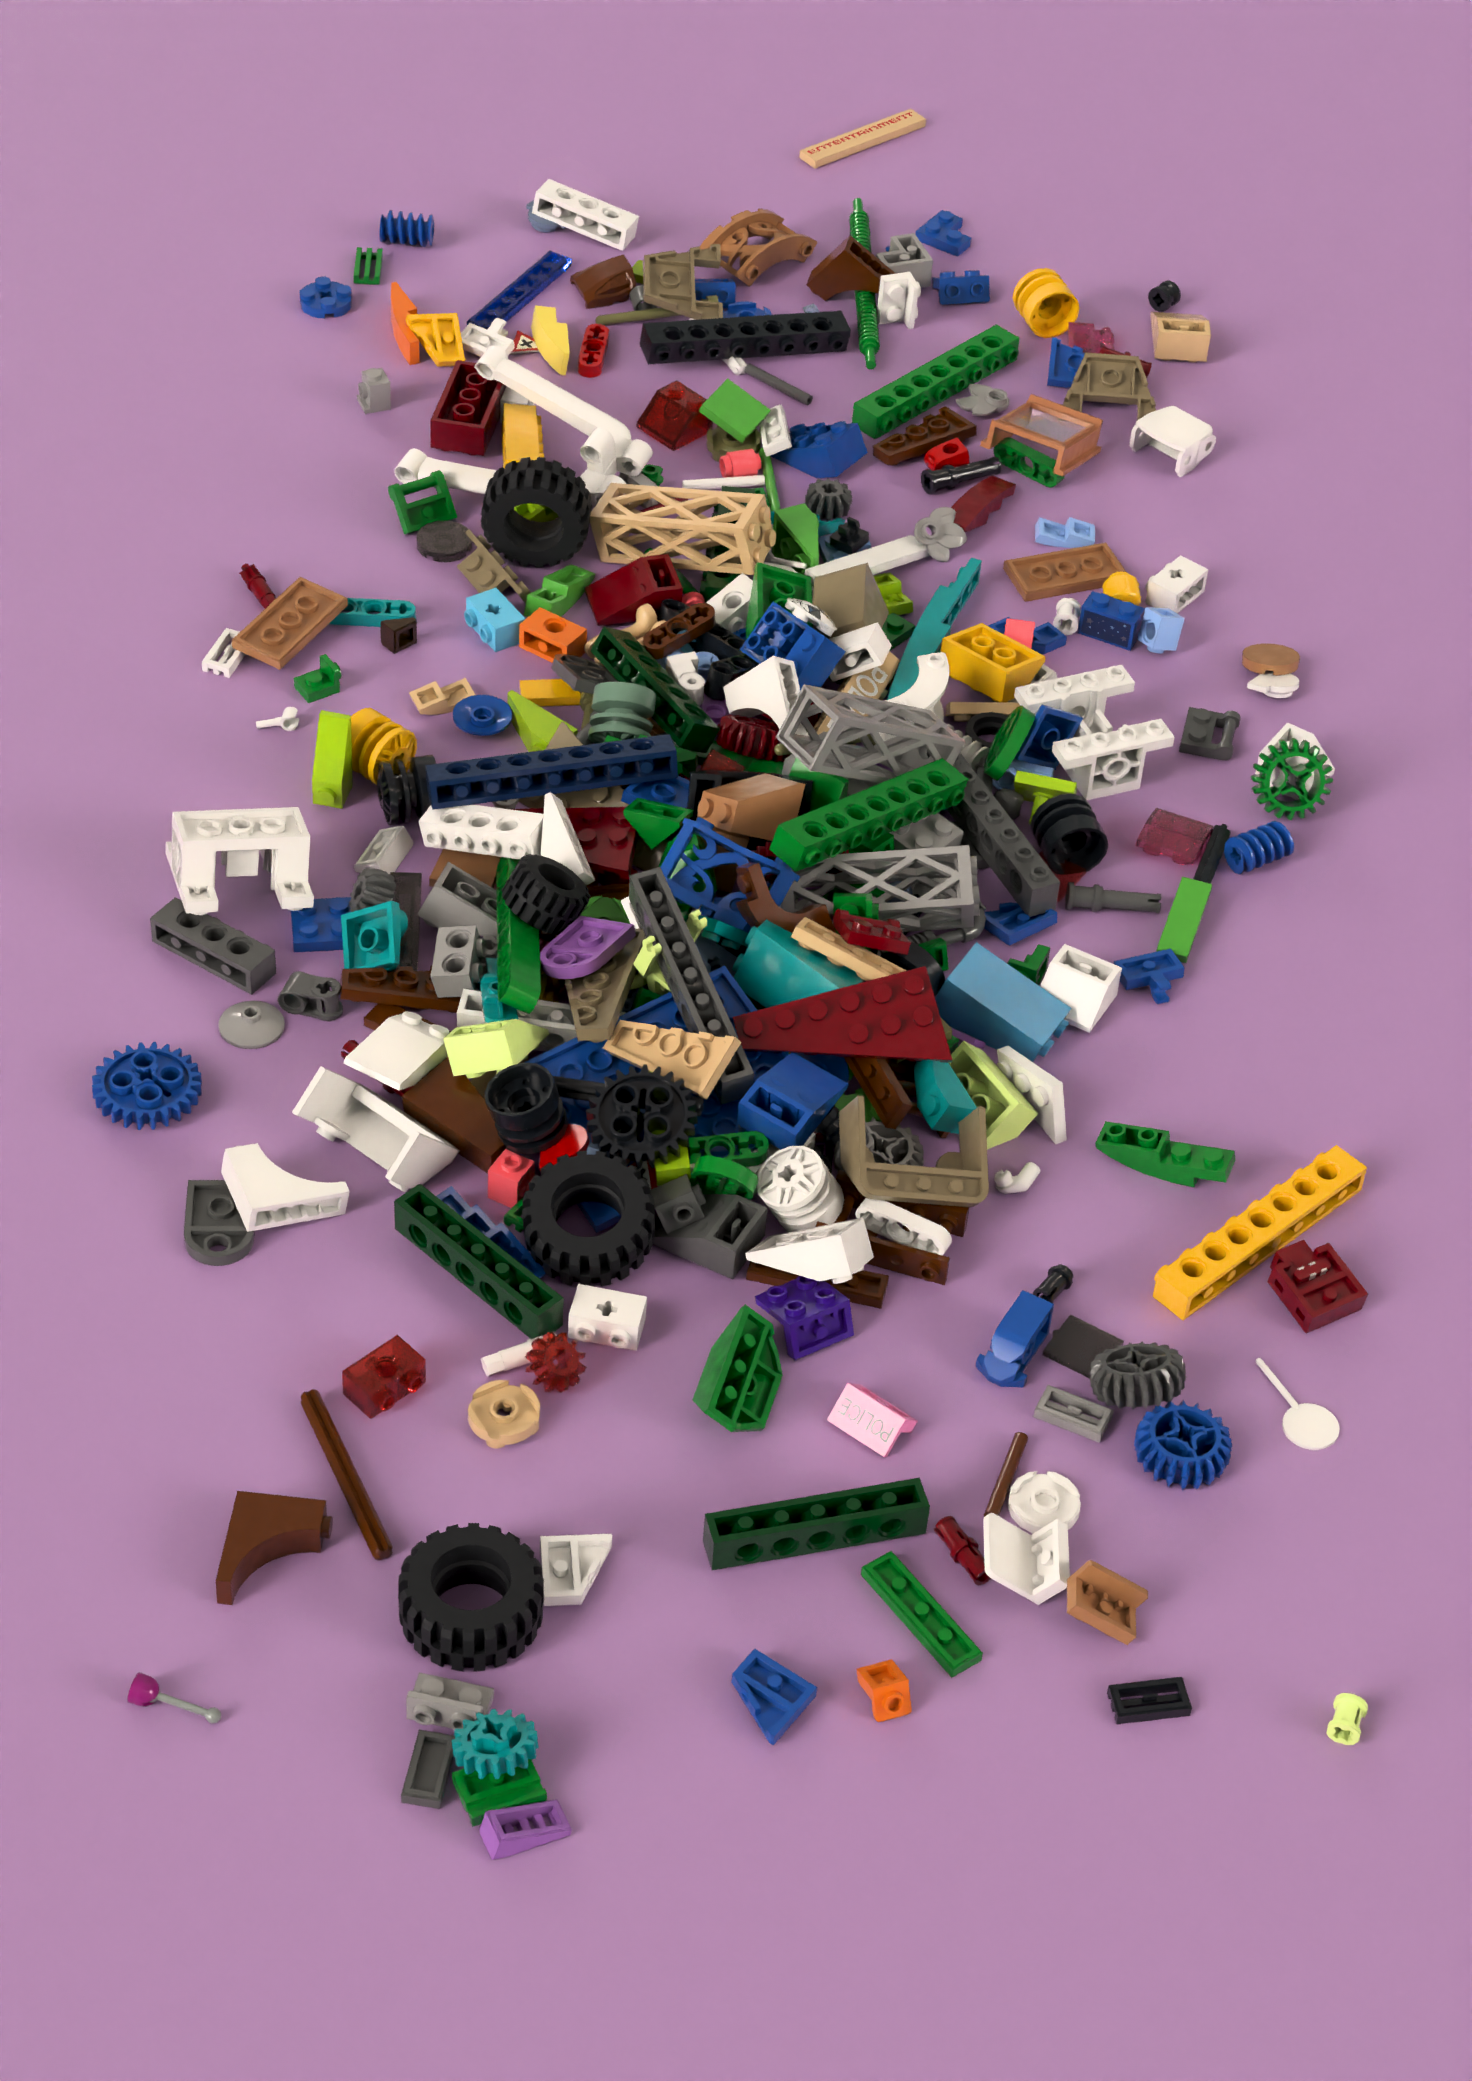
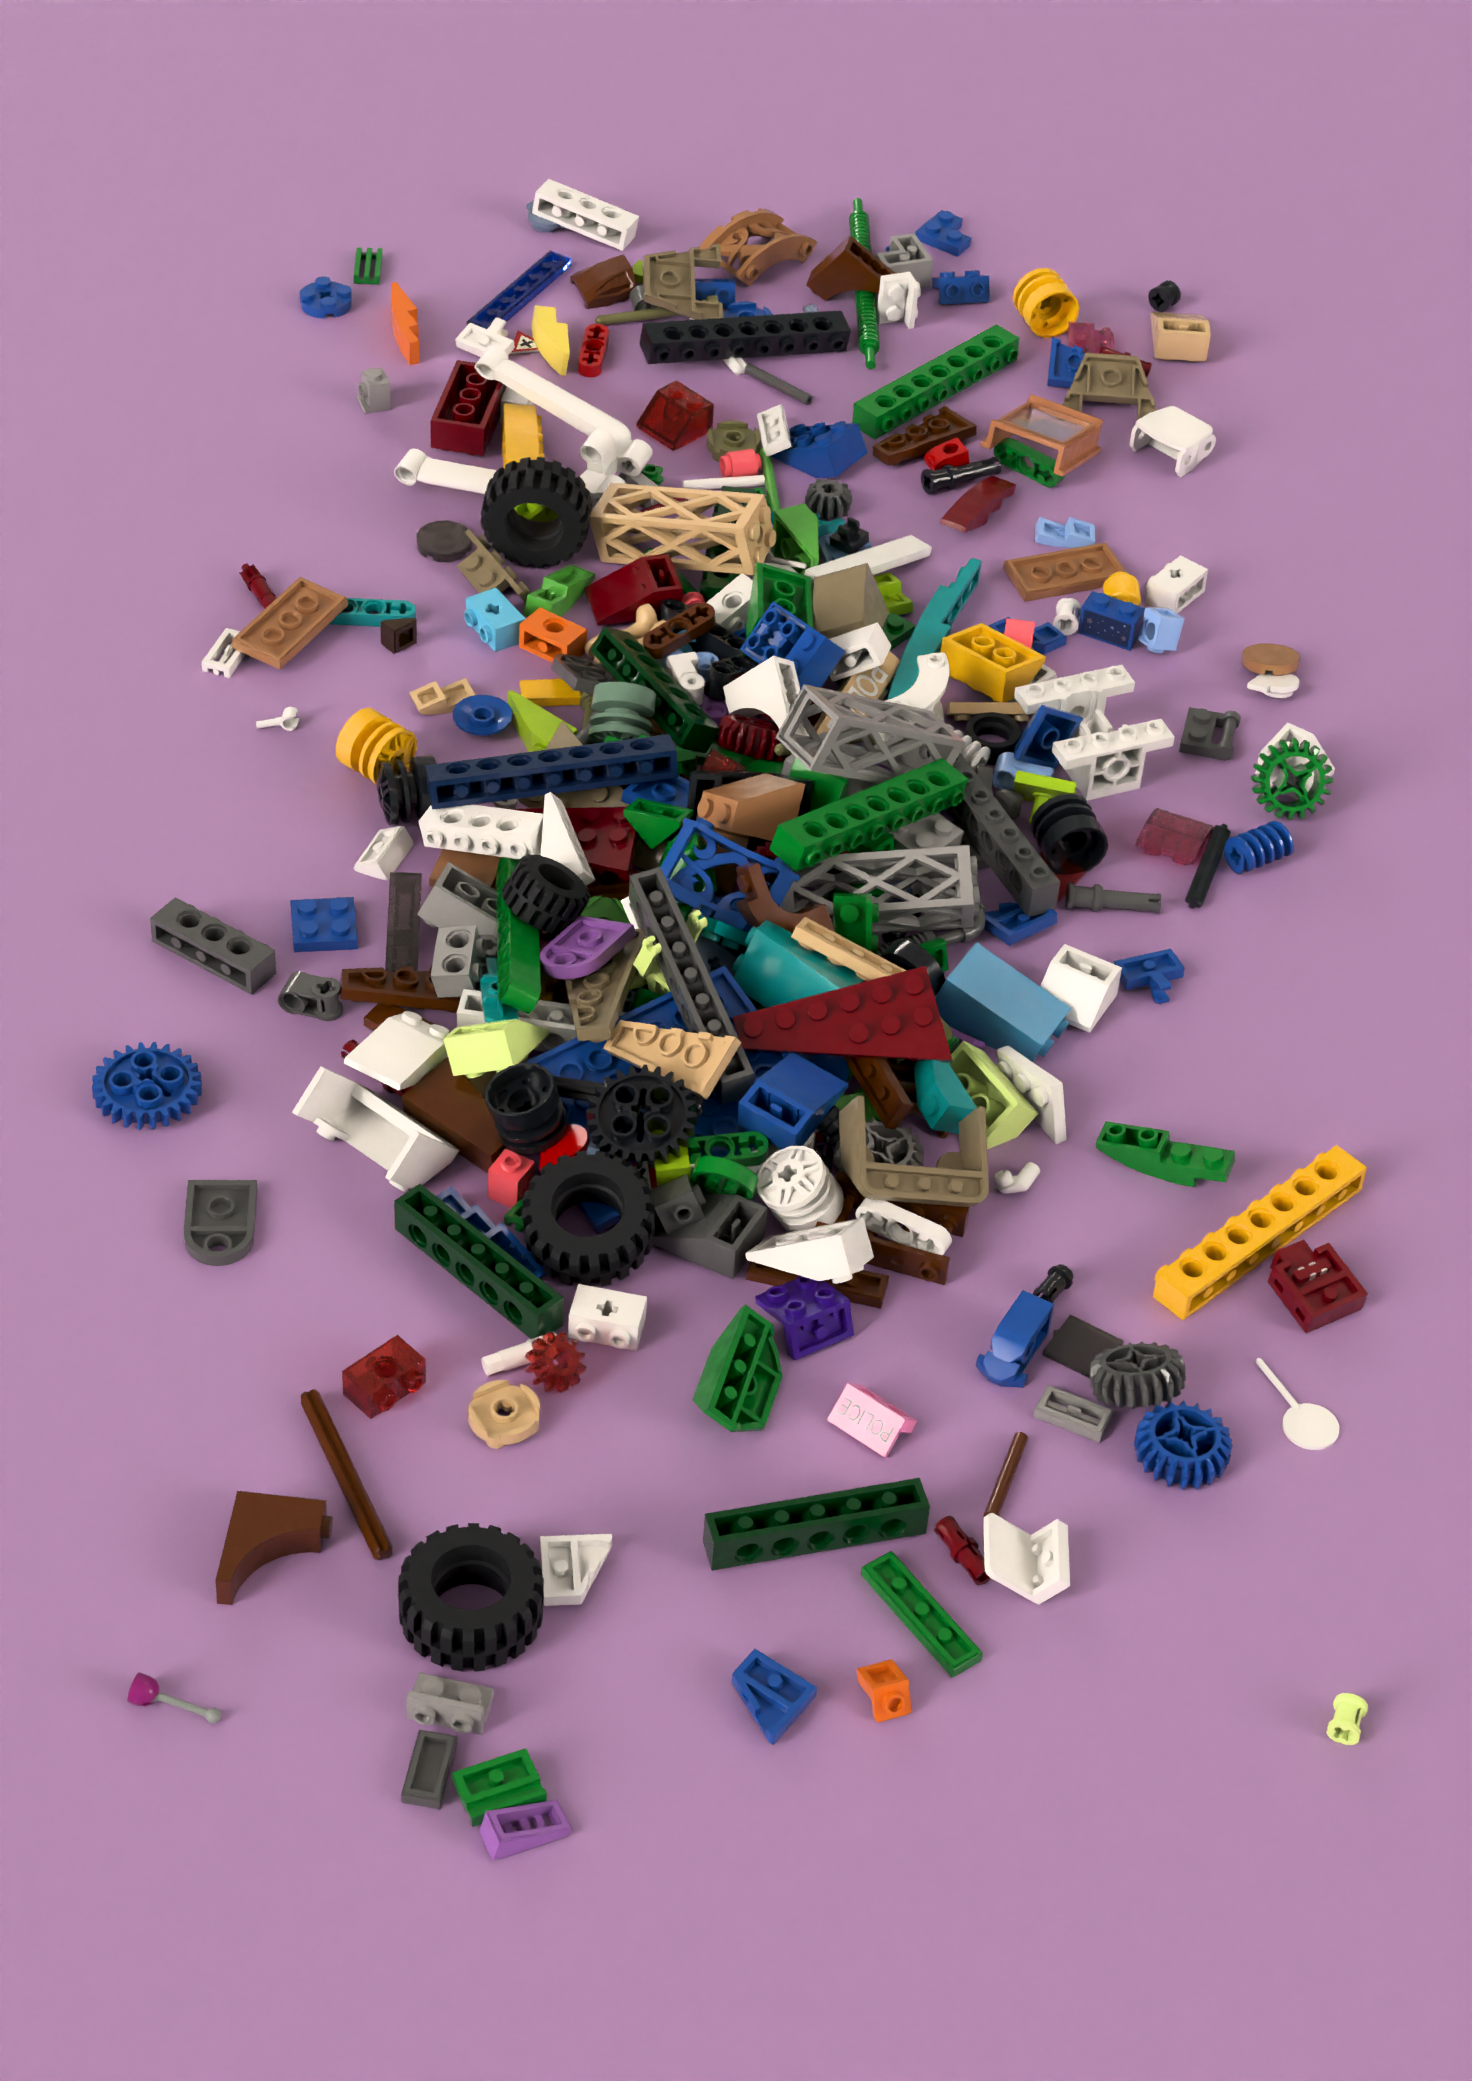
white piece [166,807,314,915] -> none
light grey dish [219,1001,285,1049] -> none
white arch [221,1143,350,1232] -> none
green bracket [294,654,342,703] -> none
lime slope [312,710,353,809] -> none
teal slope [341,901,408,972] -> none
dark grey gear [349,868,396,912] -> none
blue piece [380,210,434,247] -> none
green plate [388,470,457,535] -> none
yellow wing [406,313,465,367] -> none
teal gear [452,1709,539,1779] -> none
bright green tile [699,378,771,443] -> none
white dish [785,598,837,637] -> none
tan tile [799,108,926,169] -> none
dark red plate [833,909,911,955] -> none
light grey plate [914,507,967,562] -> none
light grey plate [956,384,1009,416] -> none
green piece [984,705,1035,781] -> none
green bracket [1007,944,1050,985] -> none
white tile [1008,1471,1081,1534] -> none
medium nougat bracket [1067,1560,1148,1645] -> none
black tile [1107,1677,1192,1725] -> none
bright green tile [1156,876,1212,963] -> none

